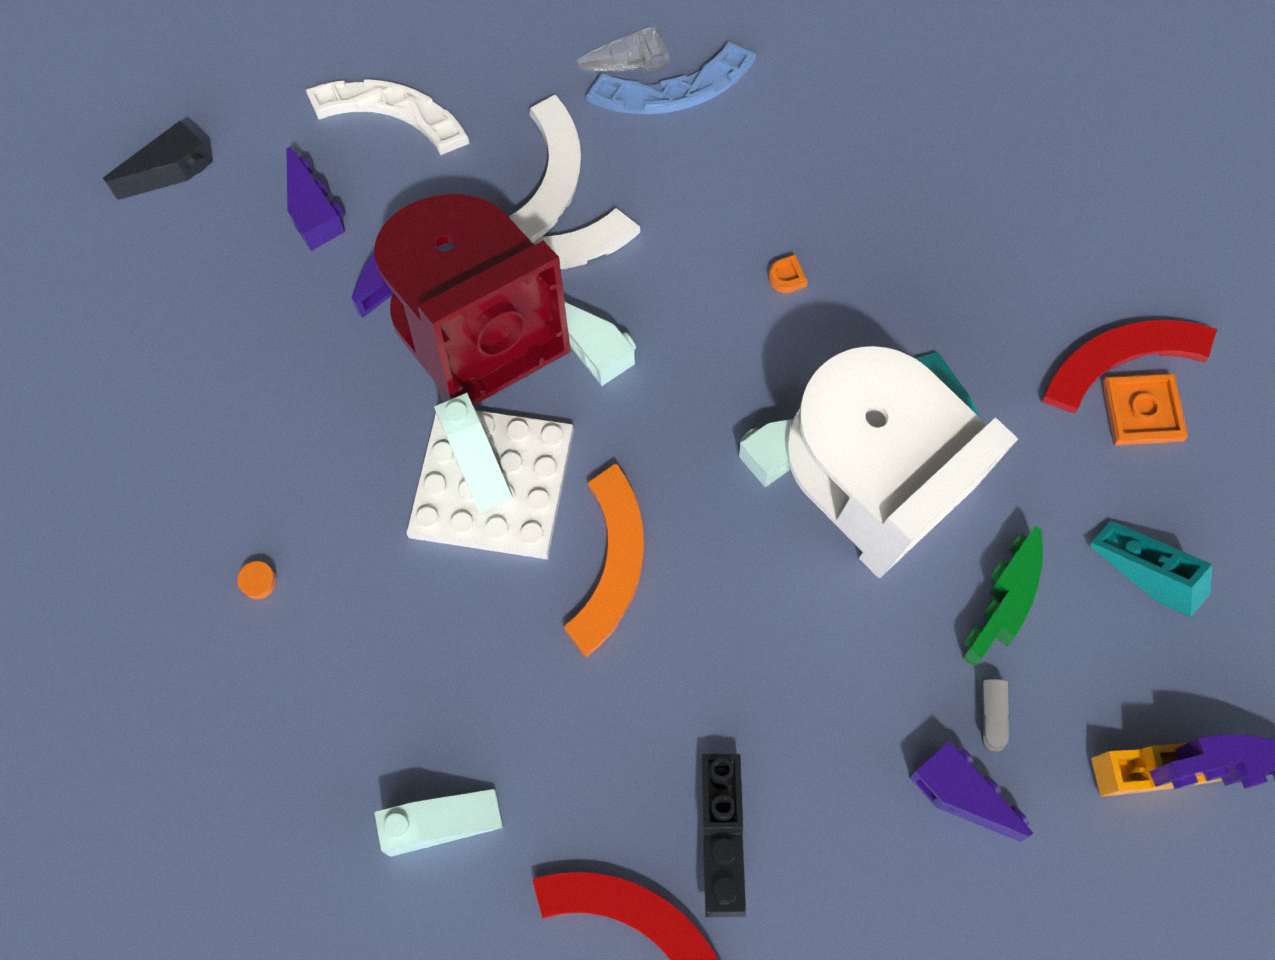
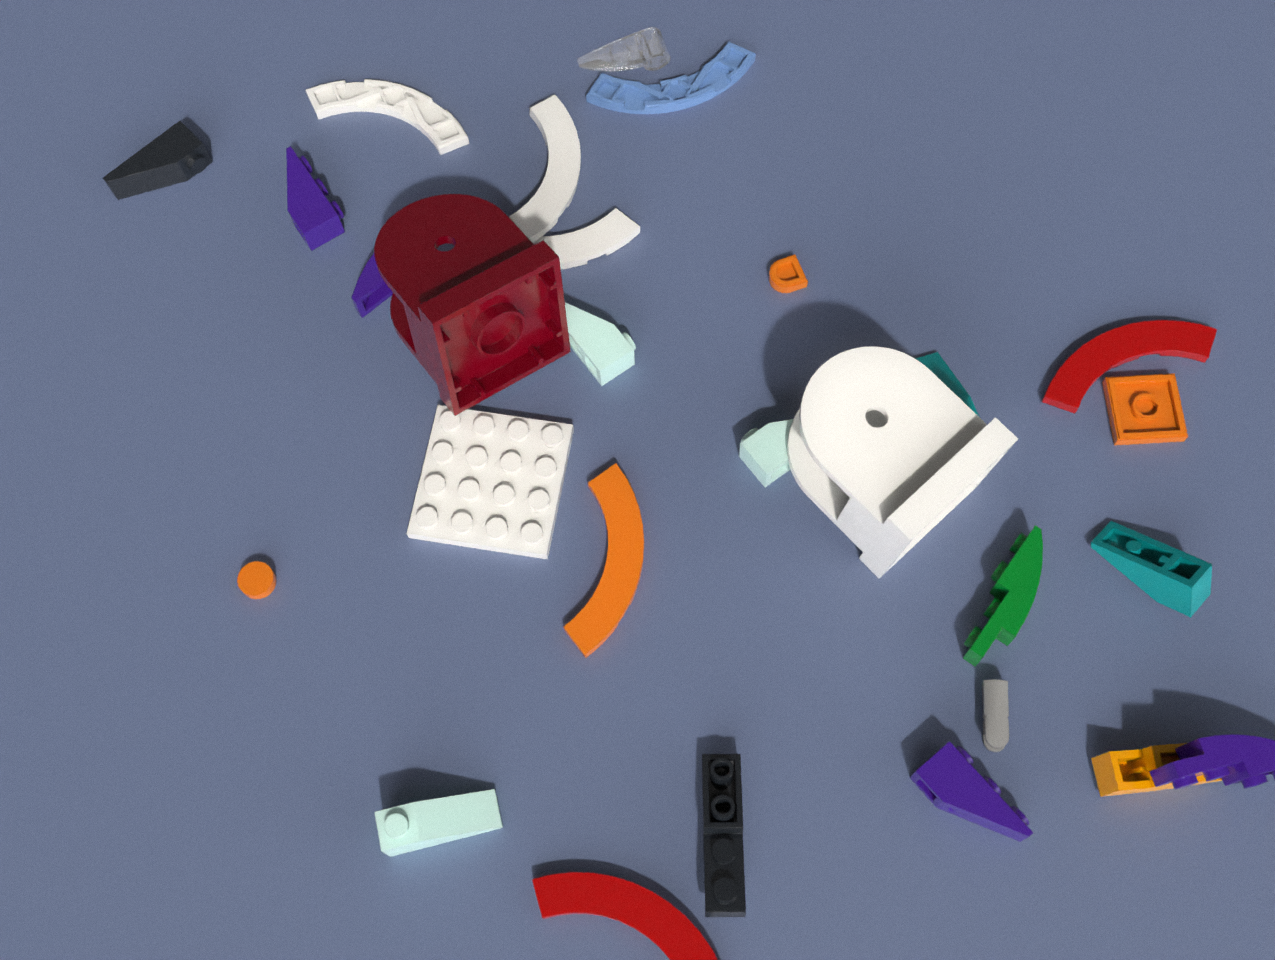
light aqua slope [434,393,513,513] -> none

